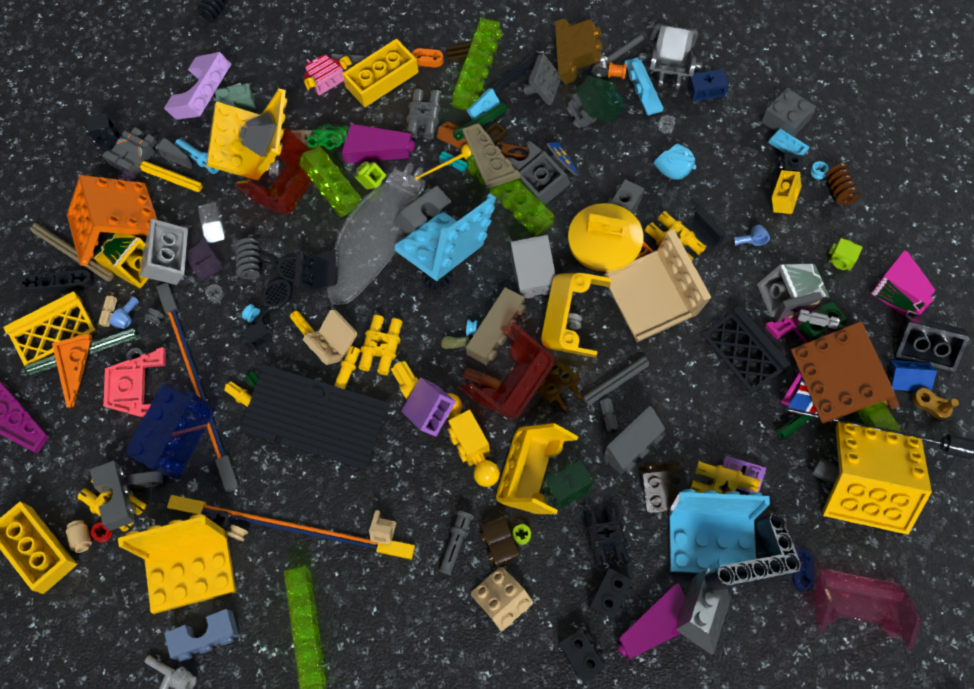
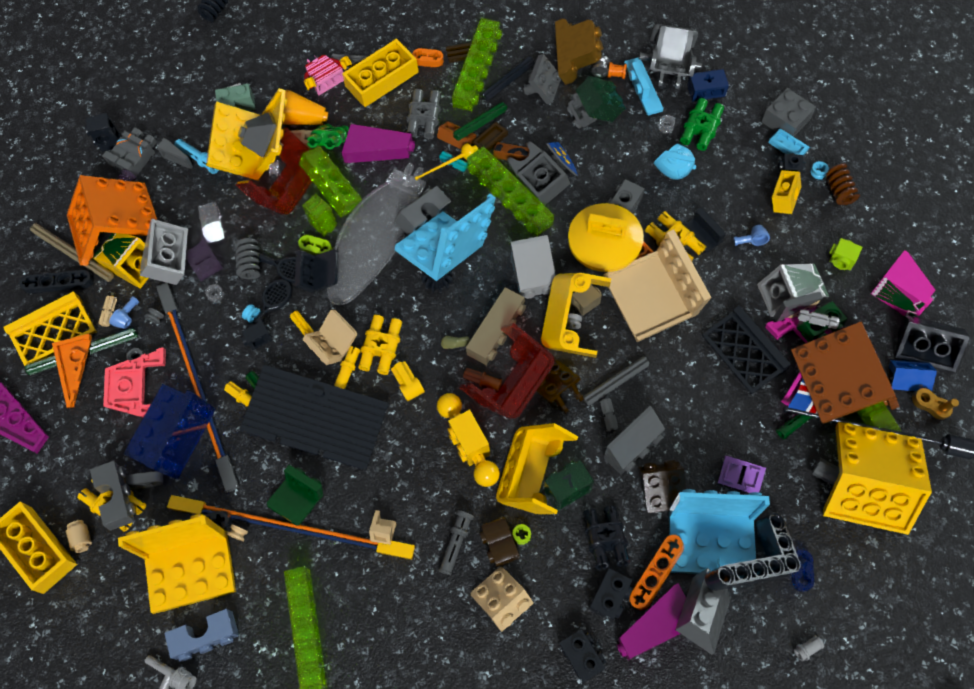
red bush [91,522,112,542] -> none
yellow axle [140,161,203,192] -> none
lavender arch [164,52,231,120] -> none
lime brick [355,161,386,189] -> none
medium lavender brick [401,377,456,436] -> none
dark tan wing [462,123,520,189] -> none
medium azure bush [466,319,478,337] -> none
medium azure plate [467,88,500,120] -> none
dark grey bar [607,34,644,62] -> none
yellow pin [690,461,761,494] -> none
clear pink windscreen [814,569,922,651] -> none
none -> dark green bracket [267,465,323,526]
none -> light orange cone [283,90,329,125]
none -> lime beam [298,235,333,256]
none -> clear neon green brick [302,194,337,236]
none -> dark tan brick [571,284,602,316]
none -> orange beam [630,535,684,610]
none -> green pin [680,98,724,151]
none -> light grey pin [794,635,824,661]

